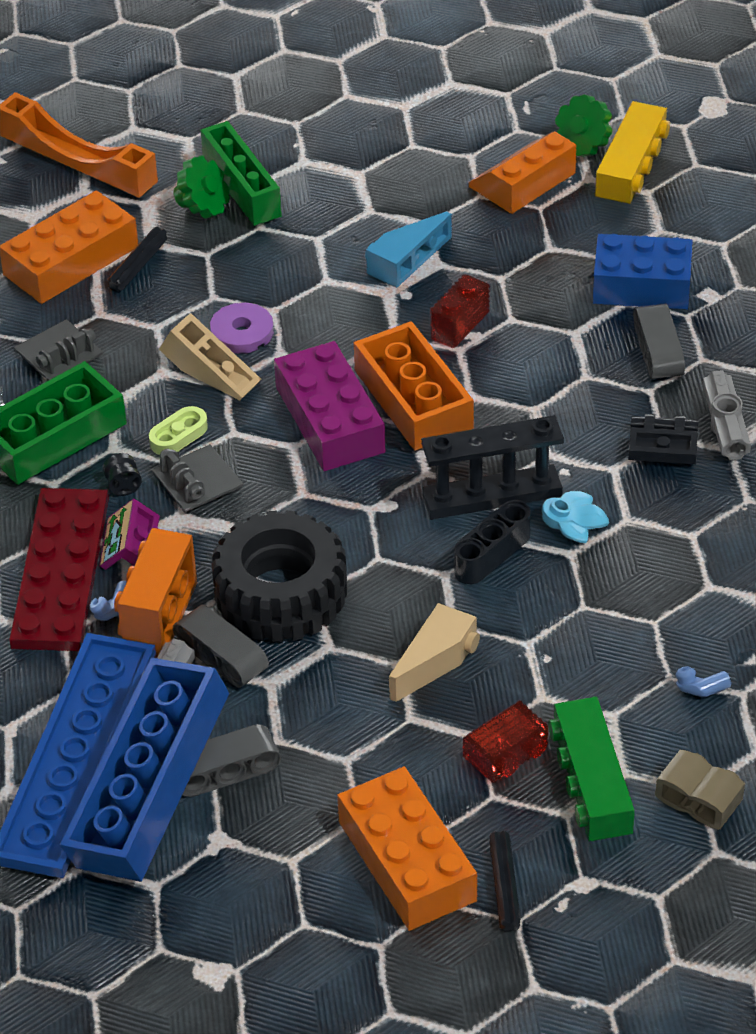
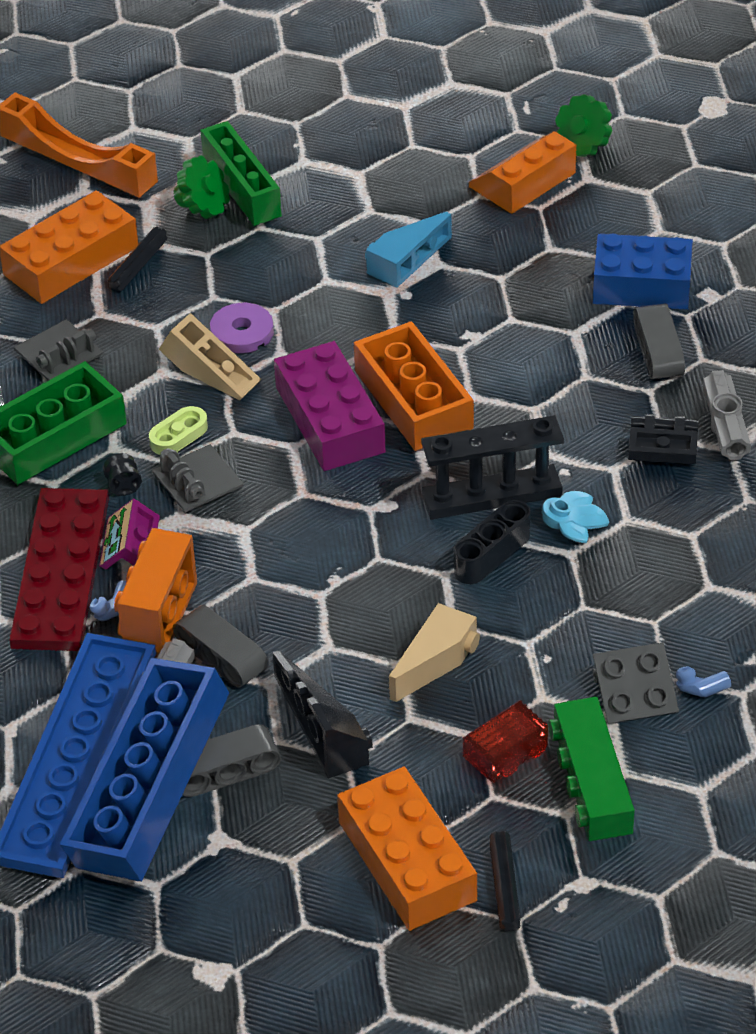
black tyre [211,510,347,642] -> none
clear red brick [430,274,490,348] -> none
yellow brick [595,101,670,204] -> none
dark tan brick [655,750,745,830] -> none
none -> black wedge [272,650,373,779]
none -> dark grey hinge [593,642,679,724]

